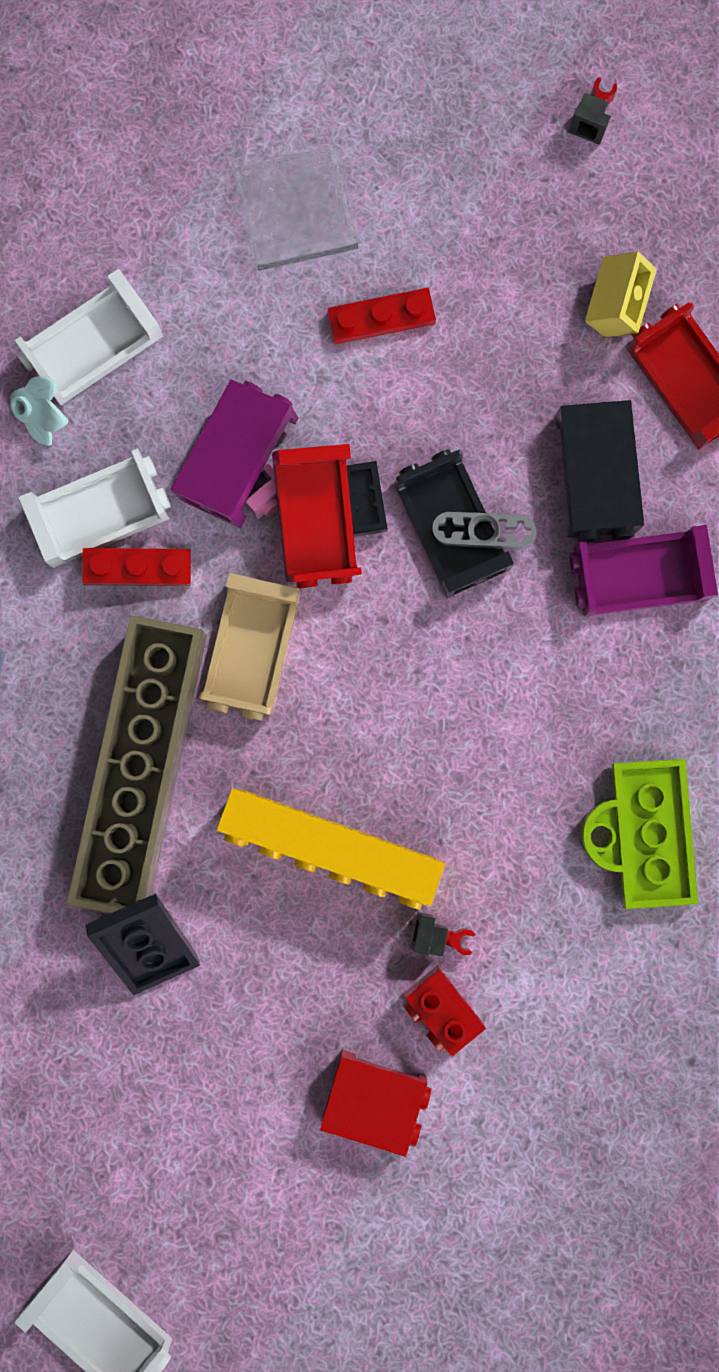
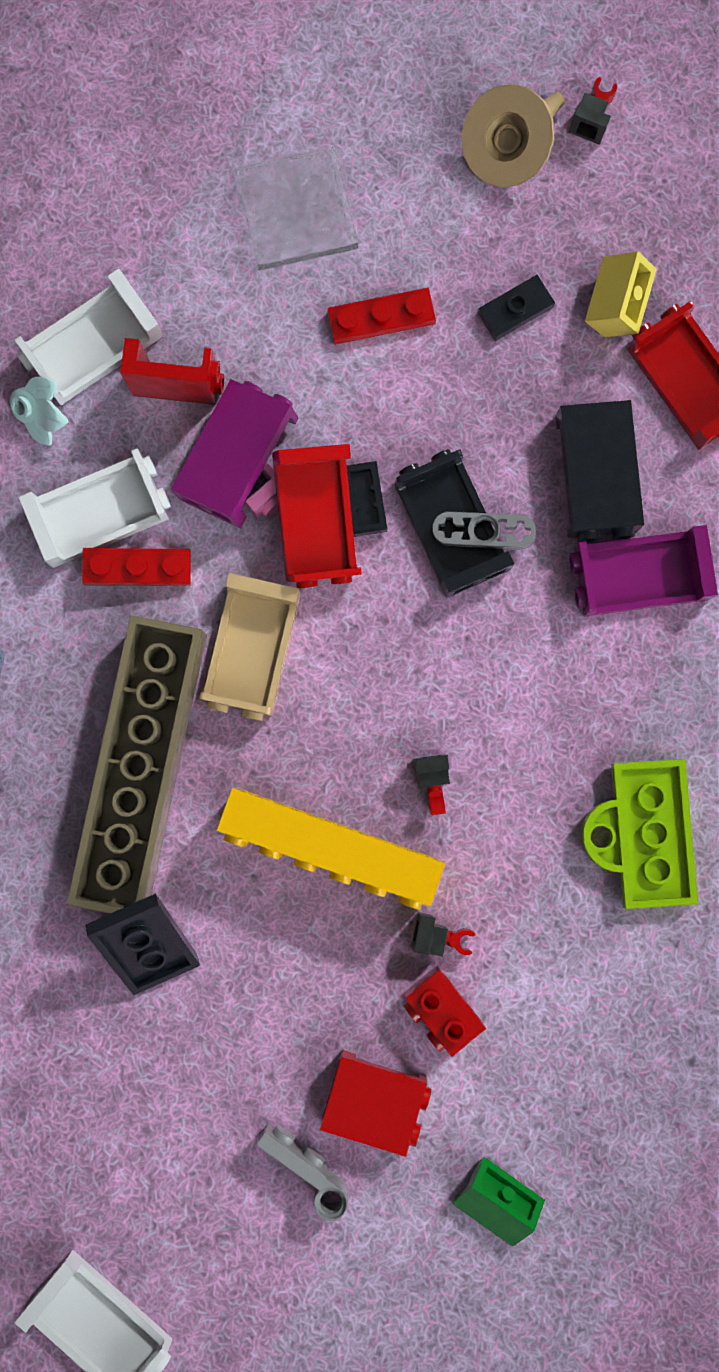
none -> red panel [120,338,224,405]
none -> light grey plate [257,1124,348,1221]
none -> pearl dark grey piece [413,754,450,816]
none -> green panel [453,1157,545,1246]
none -> tan piece [461,84,565,188]
none -> black plate [477,274,555,341]

